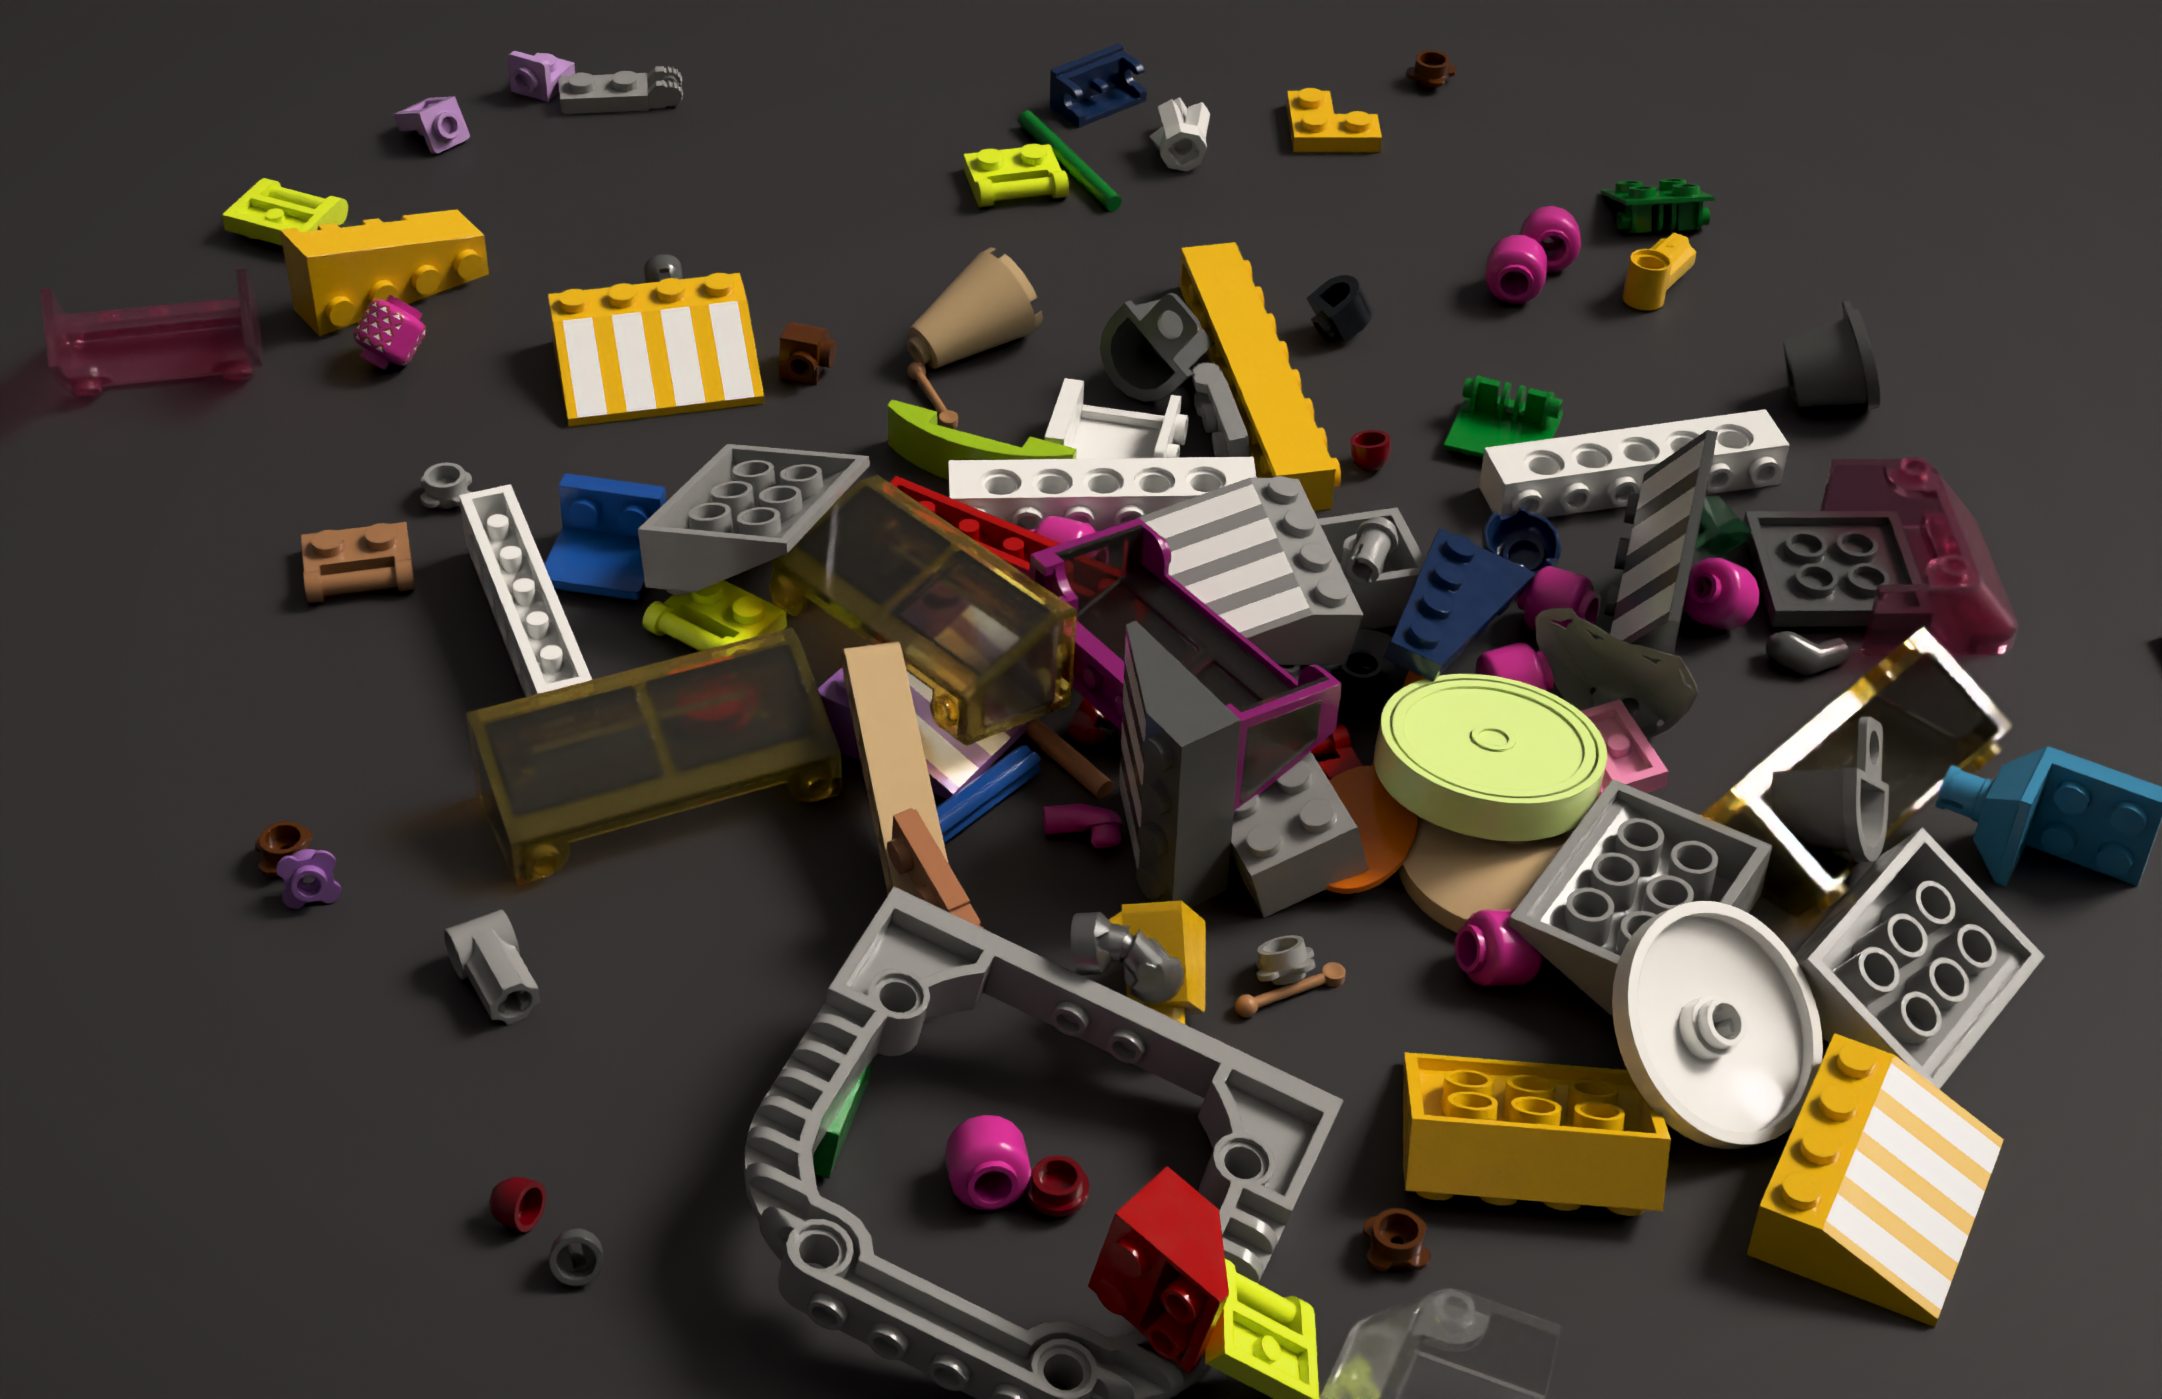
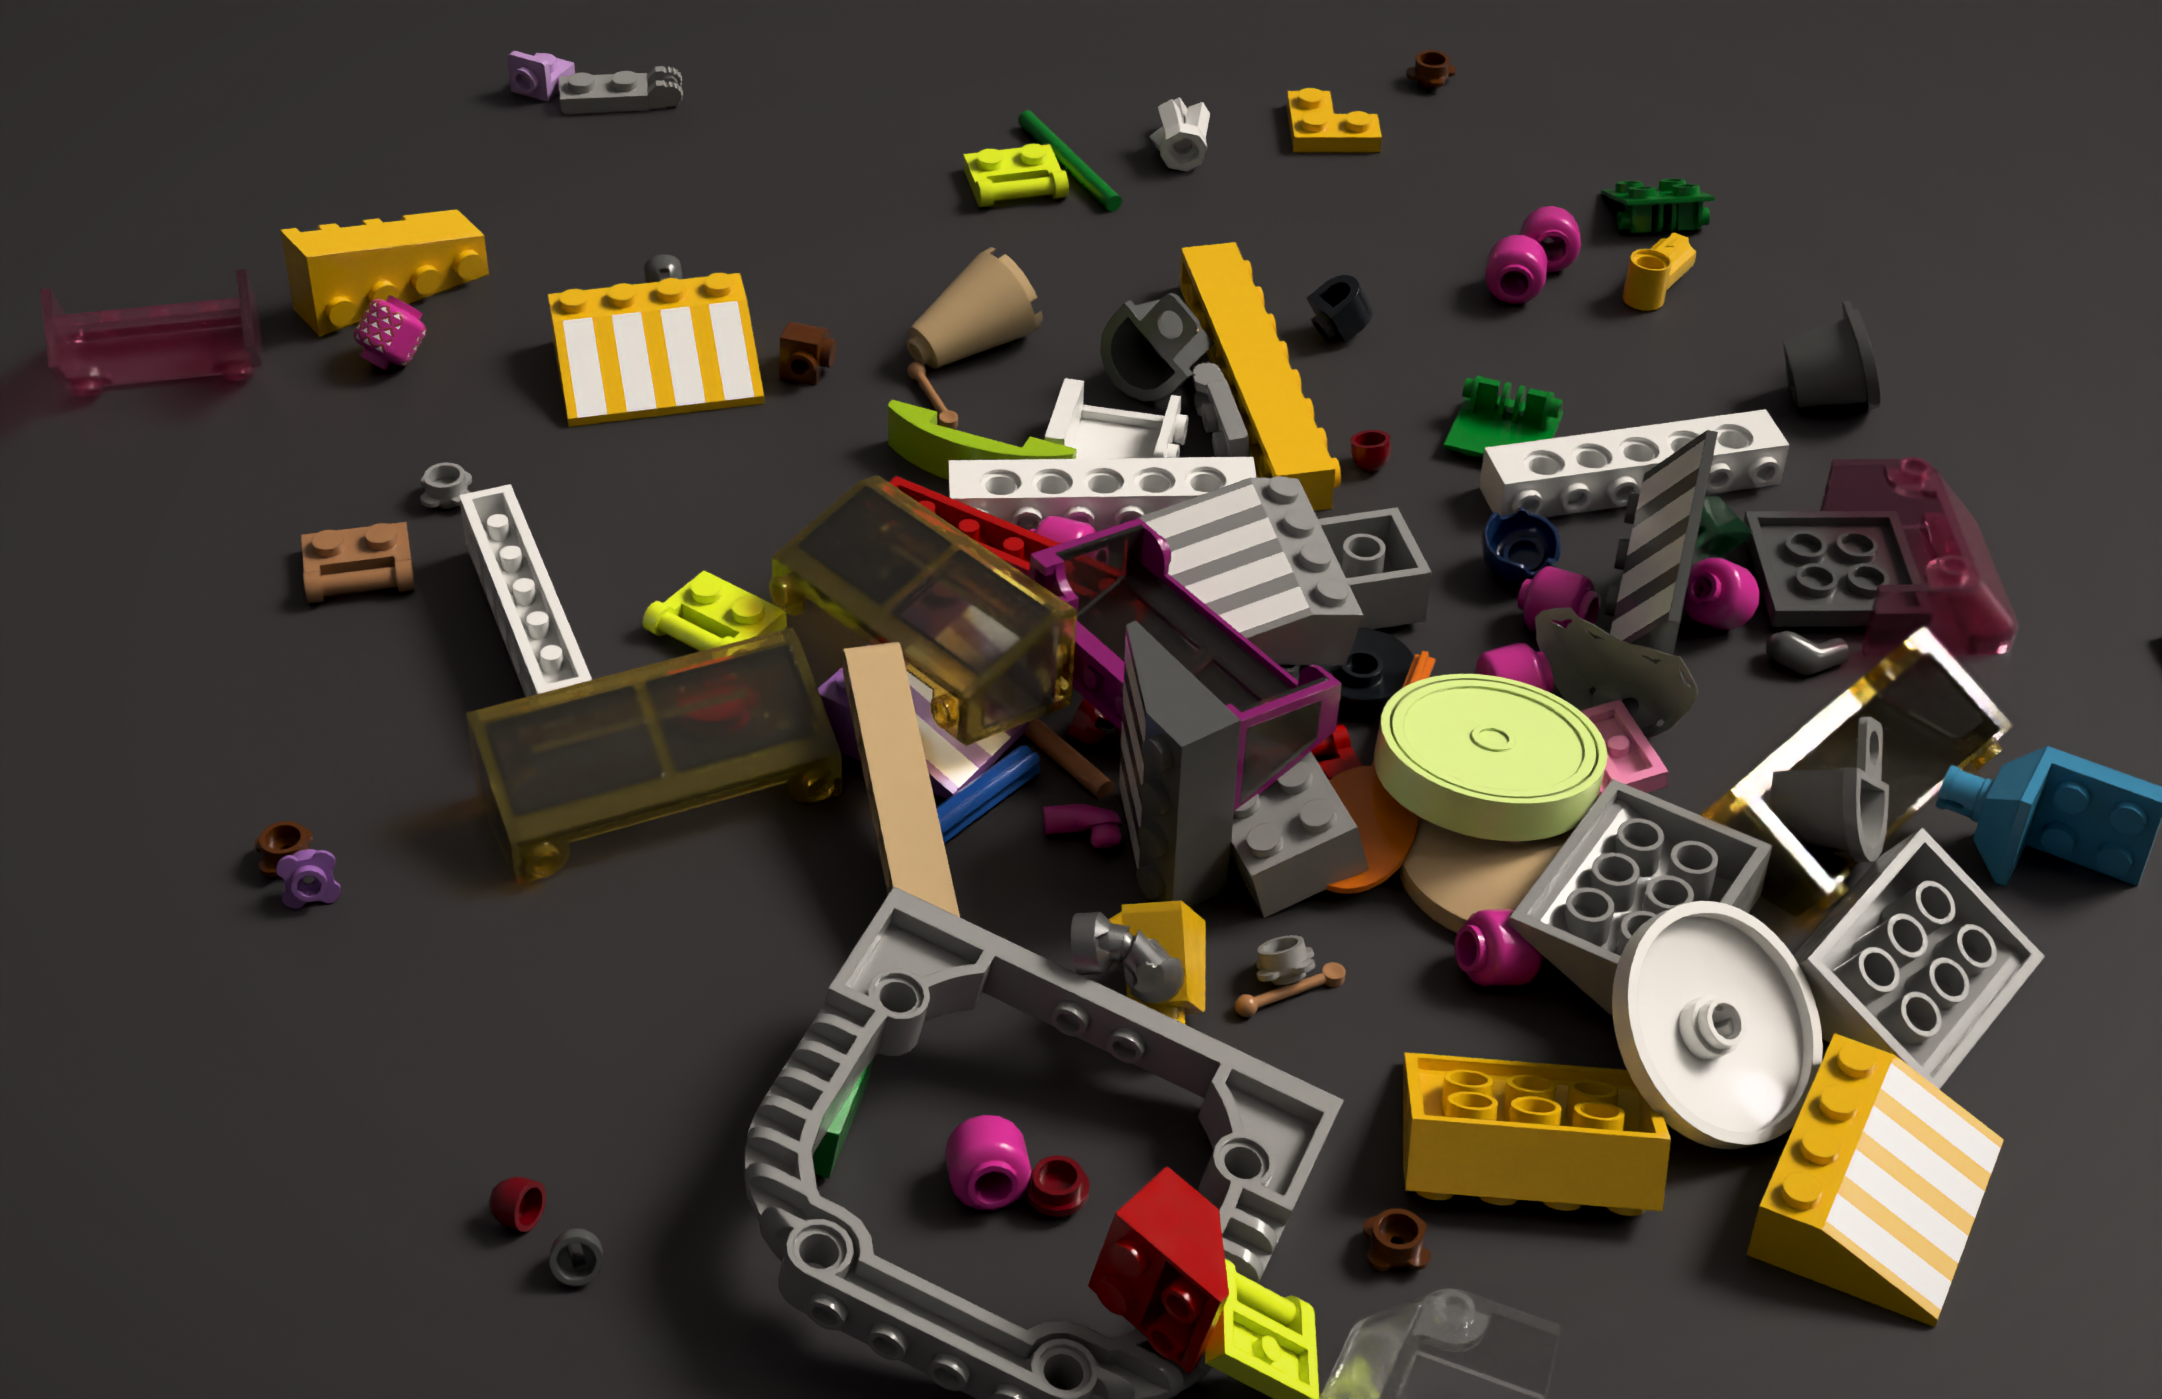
neon yellow plate [222,178,348,246] -> none
lavender bracket [393,96,470,154] -> none
light grey piece [443,909,540,1025] -> none
blue bracket [544,473,667,600] -> none
light grey slope [638,444,870,595] -> none
nougat hinge [887,808,984,929] -> none
dark blue hinge [1050,43,1147,128] -> none
light grey pin [1346,517,1399,584] -> none
dark blue wing [1383,528,1536,681] -> none

